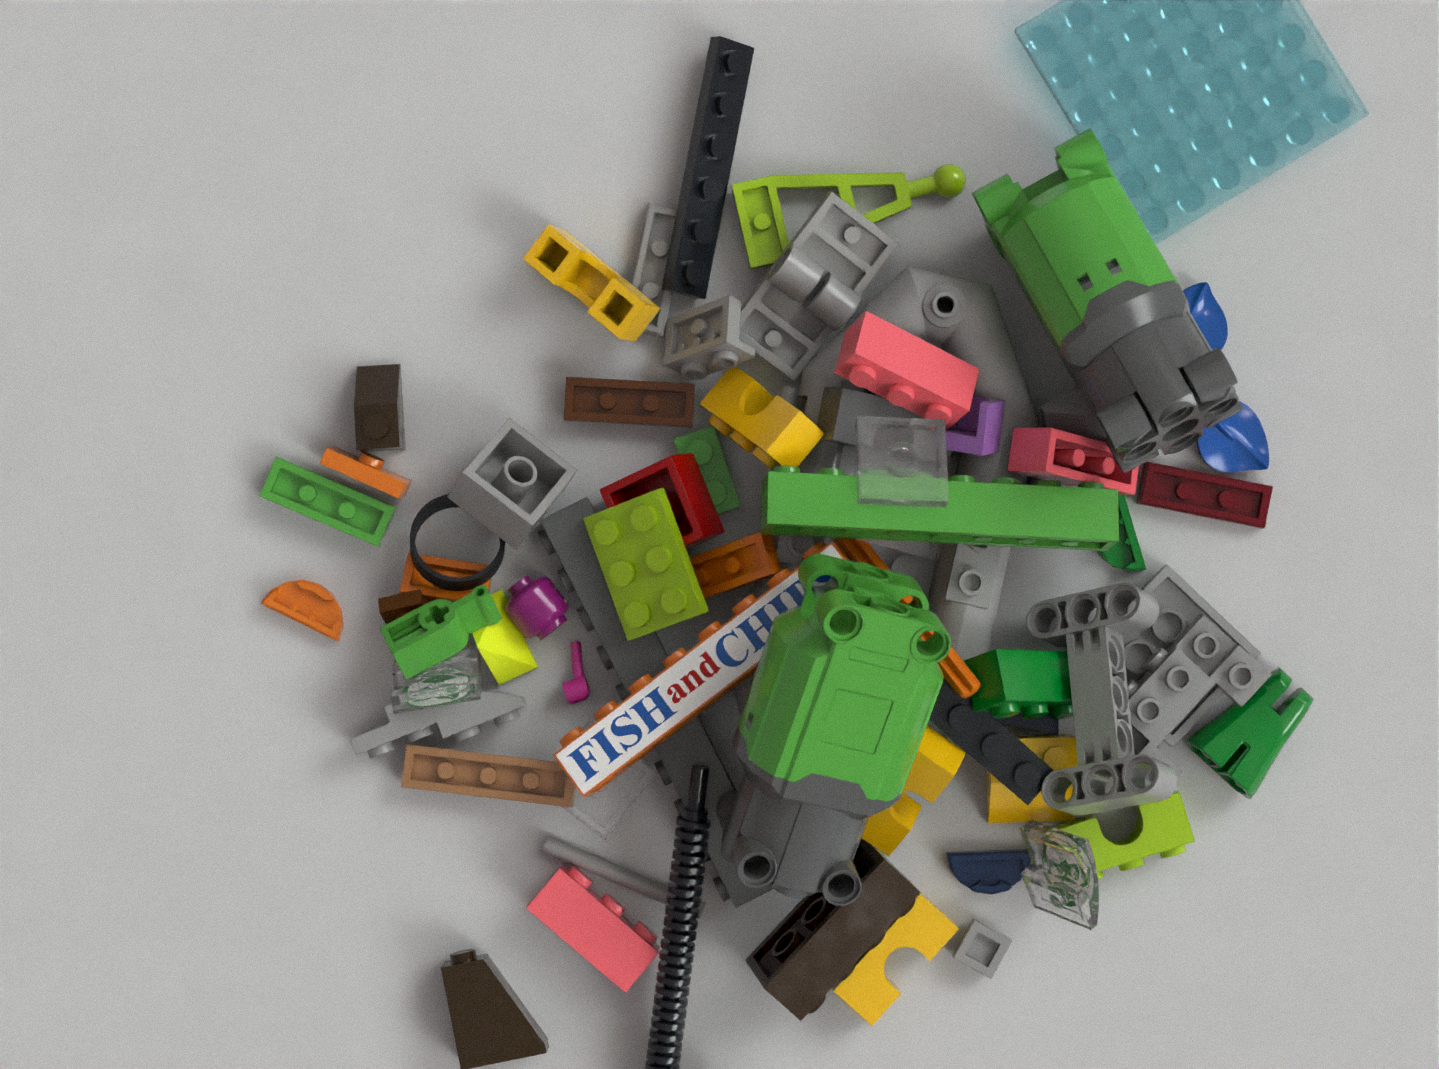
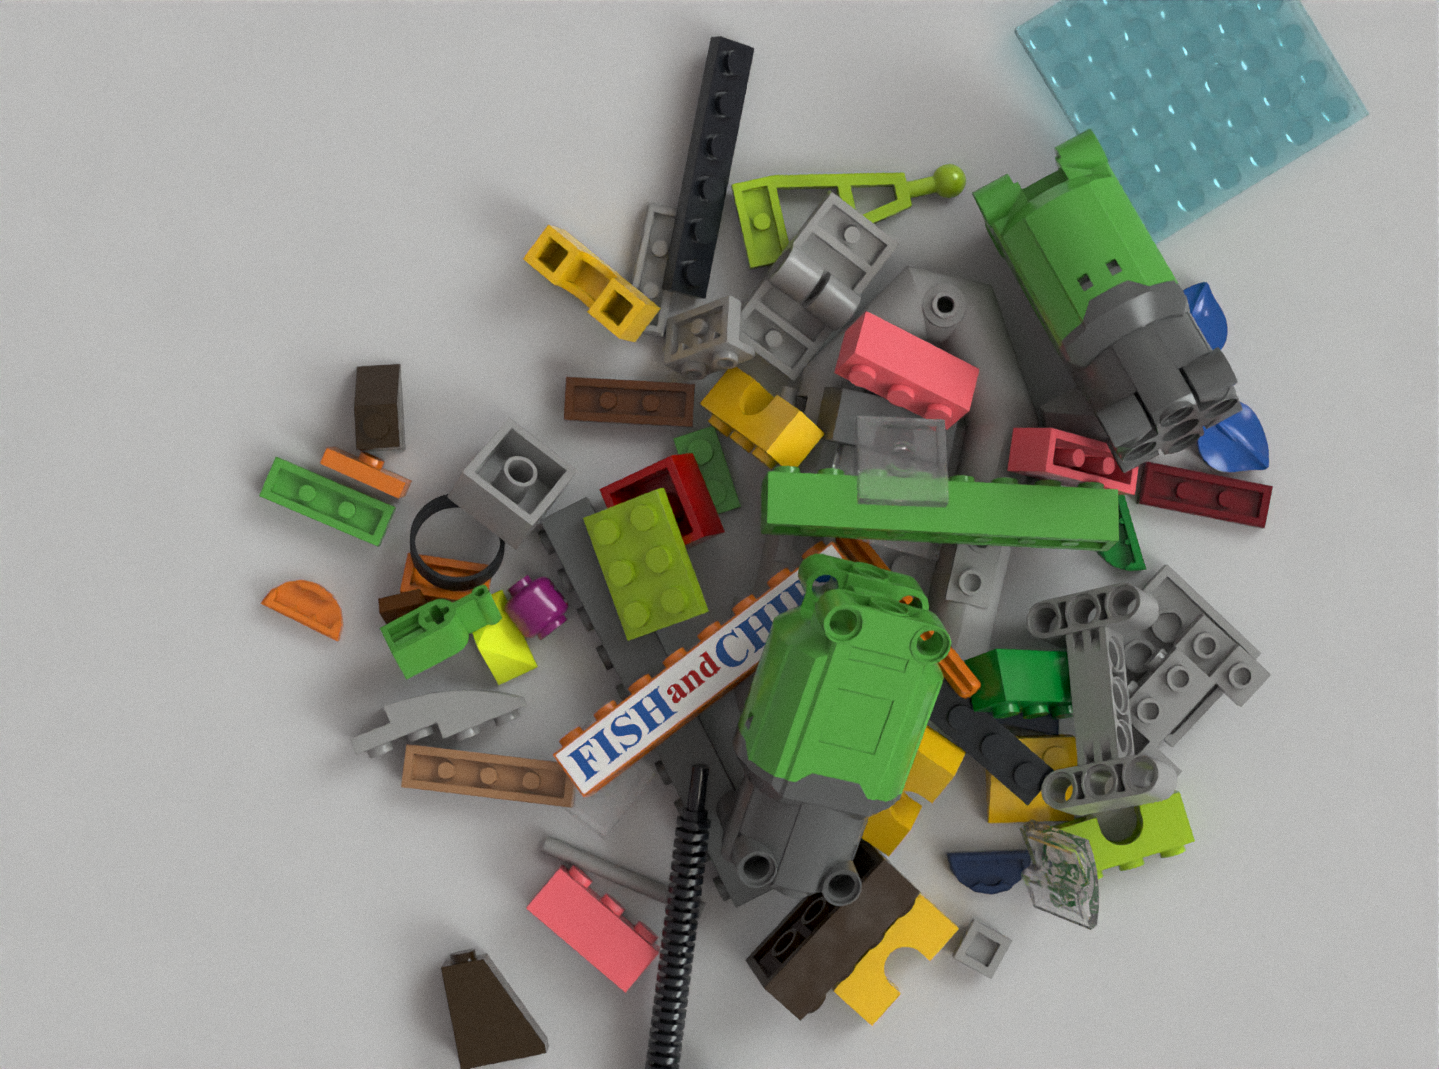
clear slope [391,647,482,714] -> none
dark pink hand [562,641,590,704] -> none
orange plate [690,532,781,600] -> none
medium lavender panel [941,395,1005,456] -> none
green piece [1186,667,1314,799] -> none

